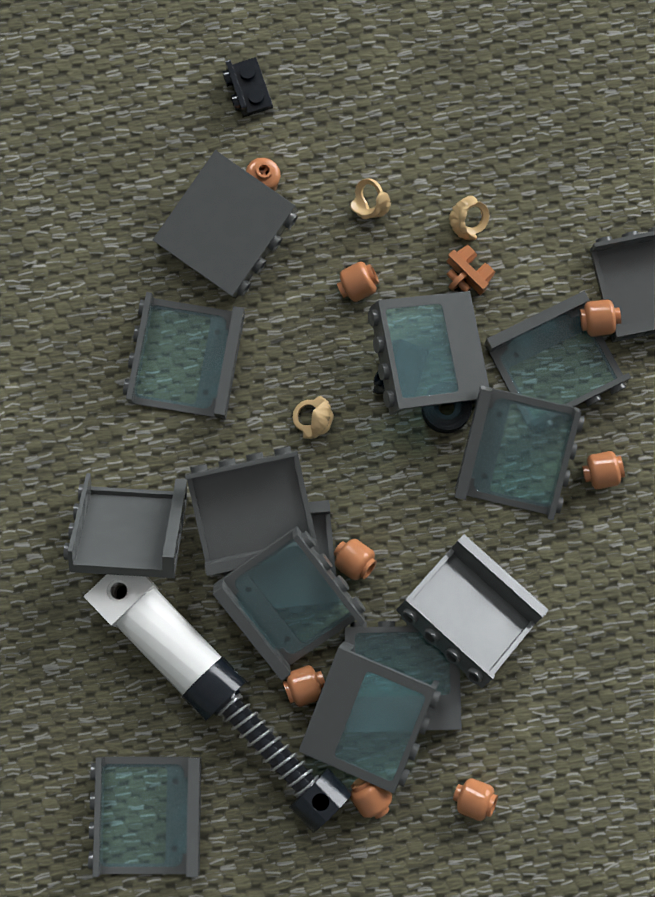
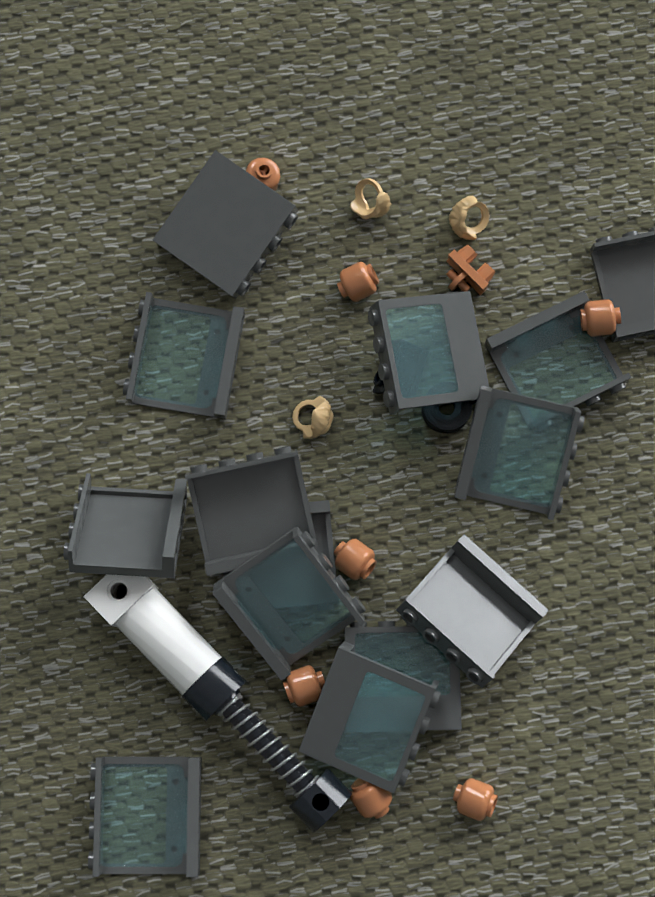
black bracket [222,57,273,118] -> none
nougat head [582,451,625,489] -> none

